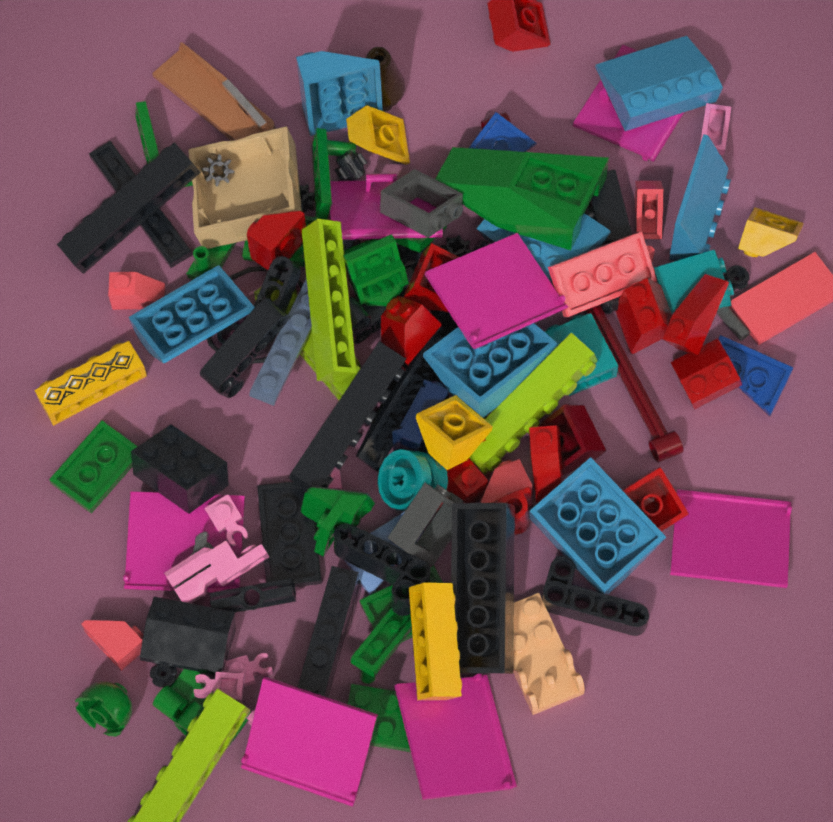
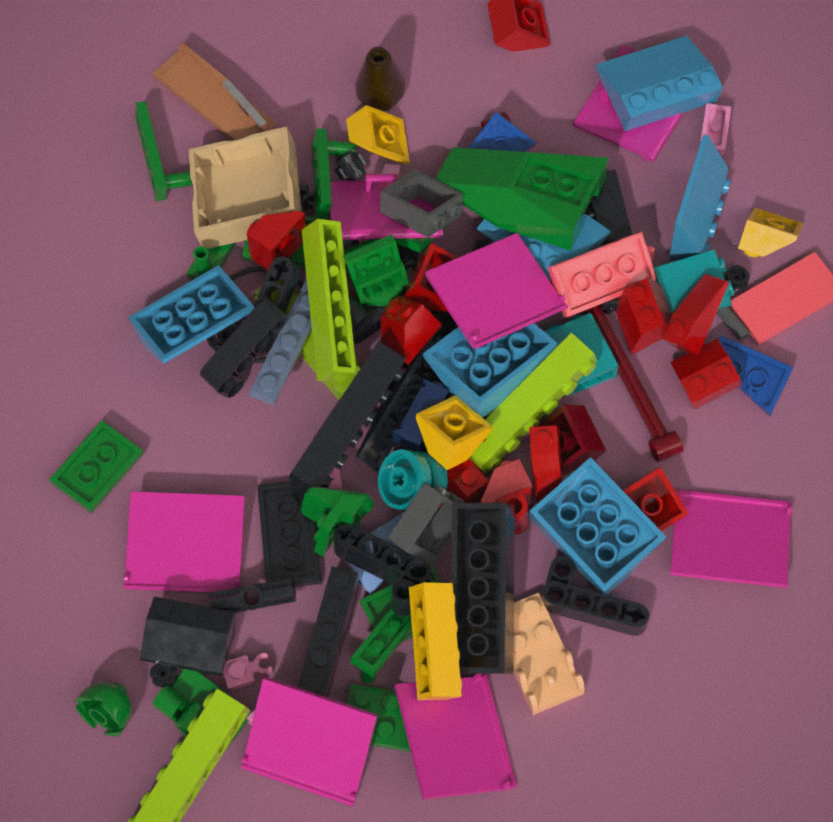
yellow brick [34,341,147,426] -> none
black brick [57,142,201,274] -> none
coral slope [81,620,143,671] -> none
black tile [89,141,192,268] -> none
coral slope [108,272,165,310] -> none
black brick [131,424,229,514] -> none
bright pink plate [164,531,269,604] -> none
bright pink plate [194,672,245,704] -> none
gear [201,153,235,187] -> none
bright pink plate [205,494,249,547] -> none
dark azure slope [296,51,383,136] -> none
black gear [440,235,472,257] -> none
coral slope [635,181,664,239] -> none

